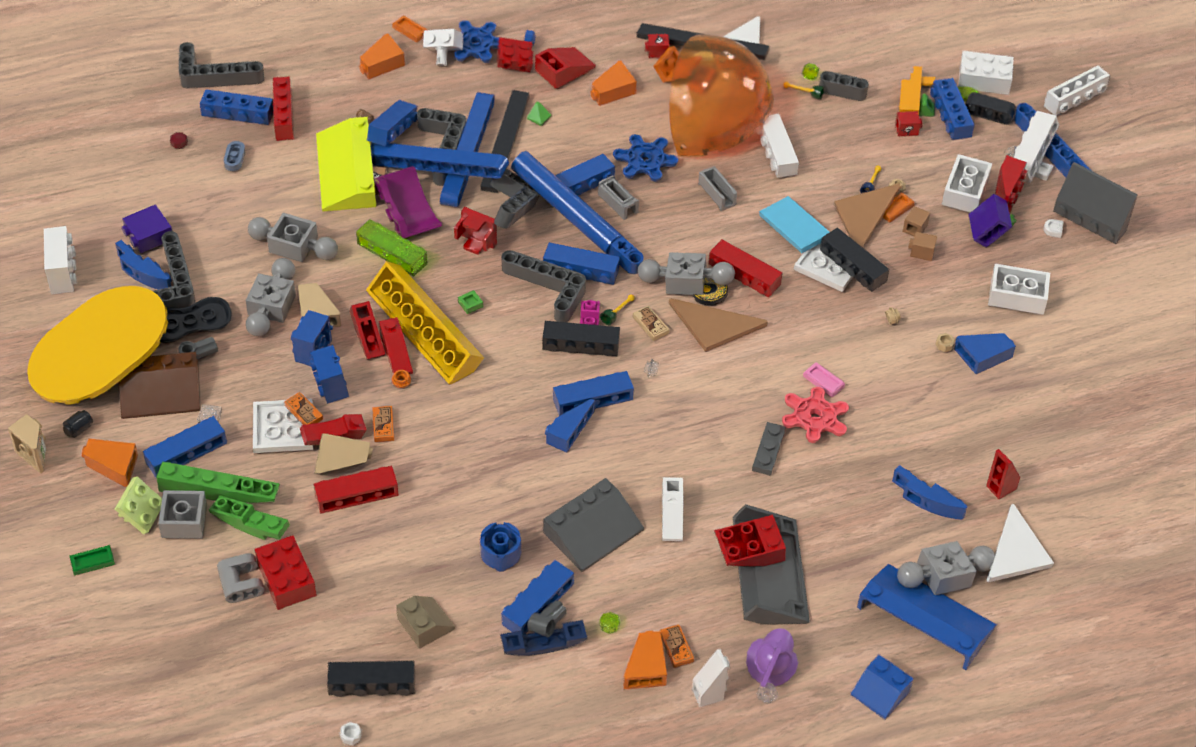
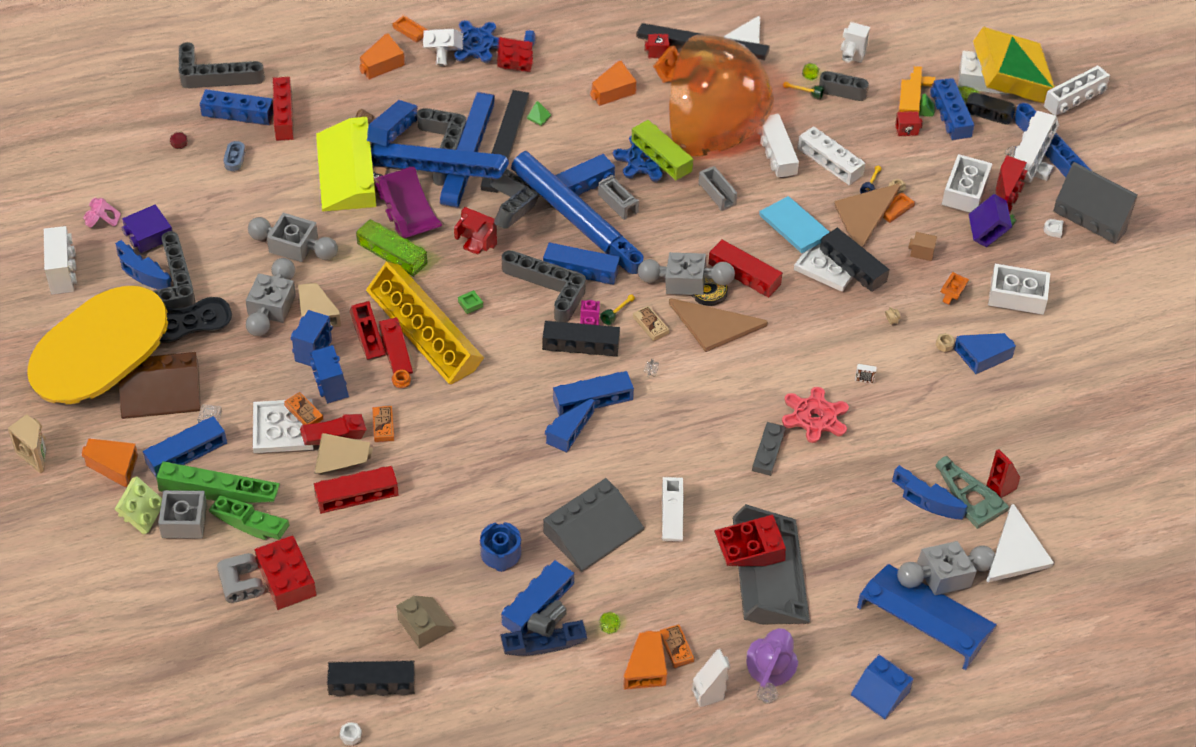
black brick [63,410,93,438] -> none
green tile [69,545,115,576] -> none
dark grey piece [178,337,218,359] -> none
red slope [535,47,596,89] -> none
bright pink tile [803,362,845,397] -> none
medium nougat brick [902,206,930,237] -> none
none -> bright pink bracket [83,197,121,228]
none -> lime brick [631,120,693,180]
none -> white brick [798,126,865,185]
none -> white brick [841,22,870,63]
none -> tile [855,364,877,384]
none -> sand green plate [936,456,1009,529]
none -> orange plate [940,272,969,305]
none -> yellow tile [973,27,1055,103]

